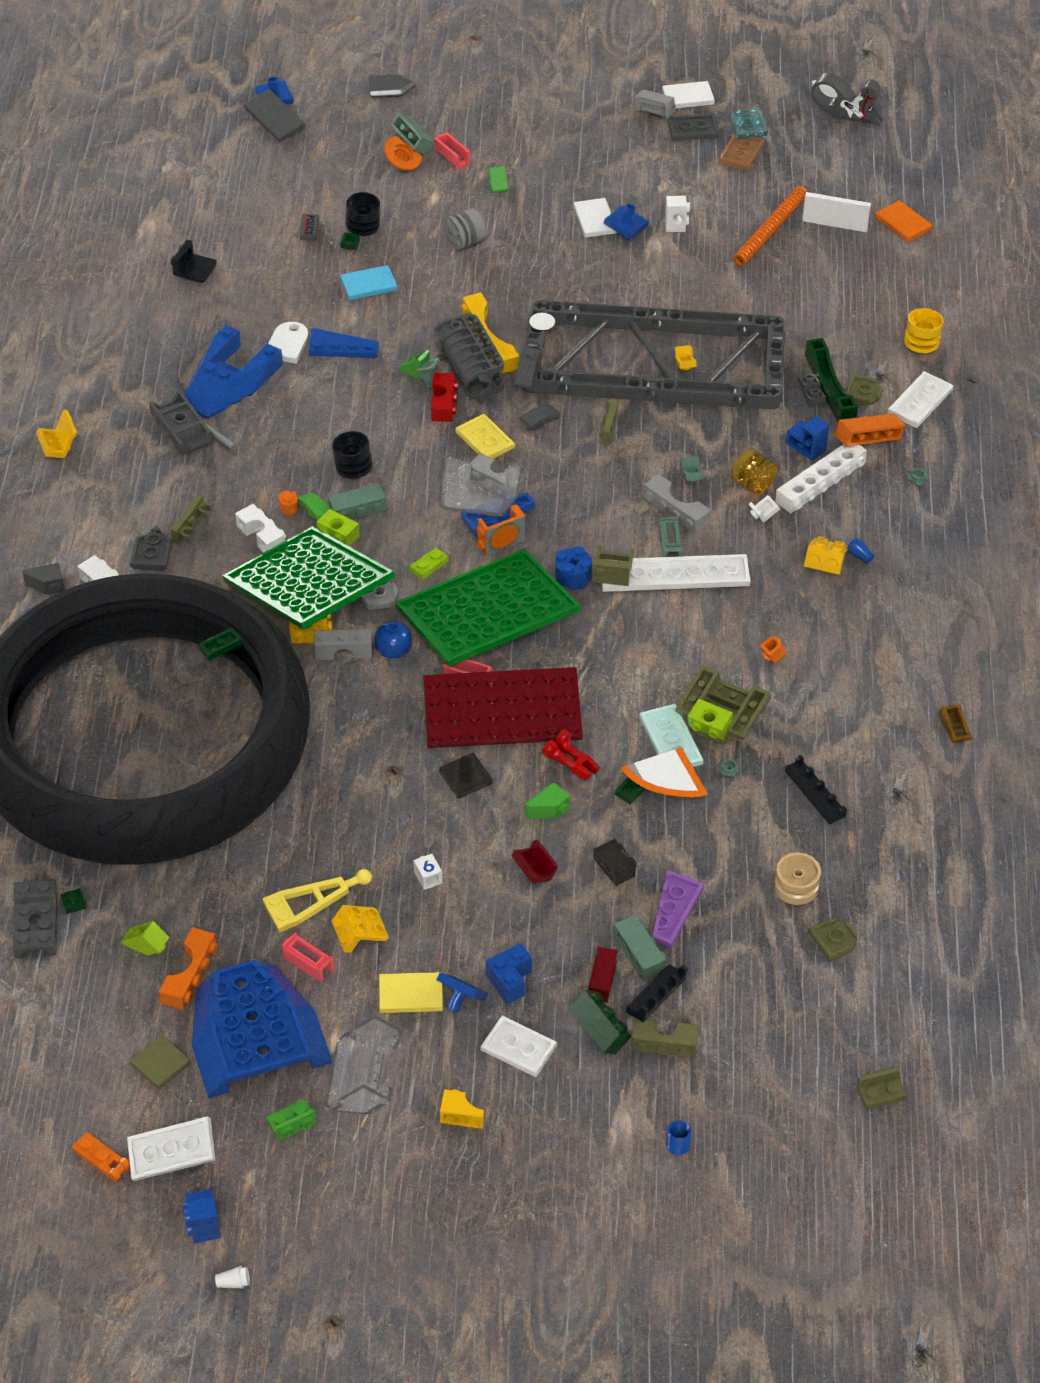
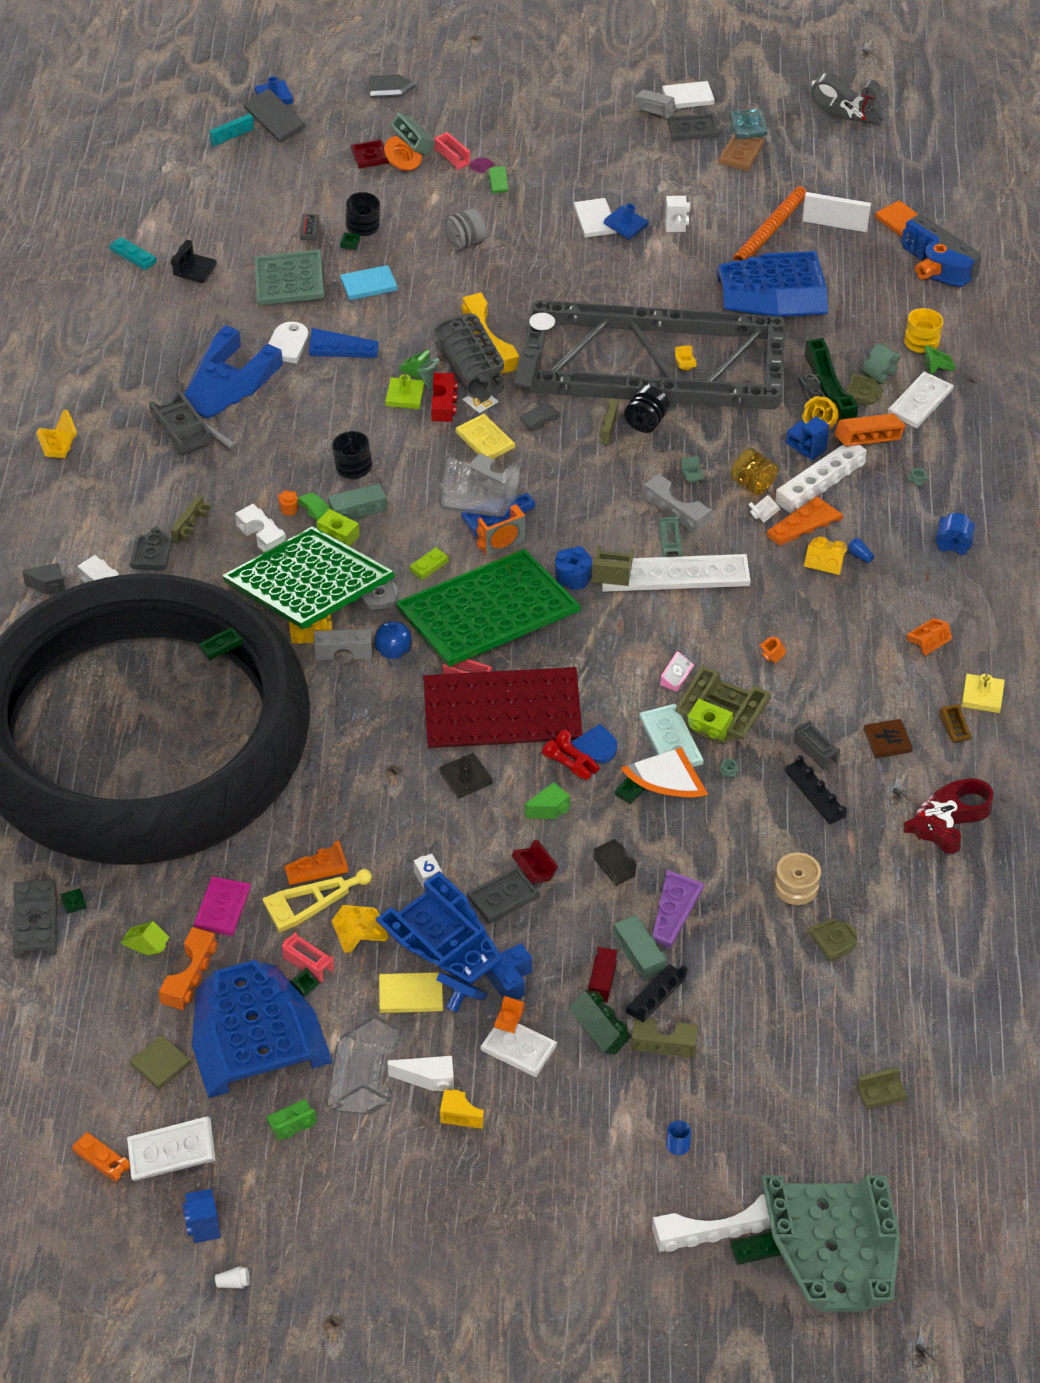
none -> teal plate [109,237,157,271]
none -> dark pink tile [193,876,251,936]
none -> teal plate [209,113,254,146]
none -> sand green plate [255,250,325,306]
none -> orange wing [284,840,348,885]
none -> dark green slope [290,967,320,997]
none -> dark red tile [351,140,390,169]
none -> blue wedge [376,871,503,985]
none -> lime tile [385,374,425,409]
none -> white slope [388,1056,454,1091]
none -> white sticker [462,395,499,413]
none -> dark grey tile [467,866,540,924]
none -> flat silver sticker [470,158,494,173]
none -> orange slope [494,996,525,1034]
none -> blue tile [571,724,617,764]
none -> black wheel [624,386,670,433]
none -> white arch [652,1194,771,1252]
none -> slope [660,652,694,692]
none -> blue wedge [716,251,828,317]
none -> dark green plate [730,1232,782,1265]
none -> sand green wedge [761,1175,900,1312]
none -> orange wing [766,496,843,546]
none -> dark grey window [794,720,840,770]
none -> yellow cylinder [802,396,839,430]
none -> sand green brick [862,343,901,385]
none -> reddish brown tile [863,719,913,758]
none -> piece [901,214,981,287]
none -> dark red animal [903,778,993,854]
none -> orange bracket [906,618,952,655]
none -> bright green slope [925,345,956,375]
none -> blue brick [936,513,975,555]
none -> light yellow tile [962,674,1005,713]

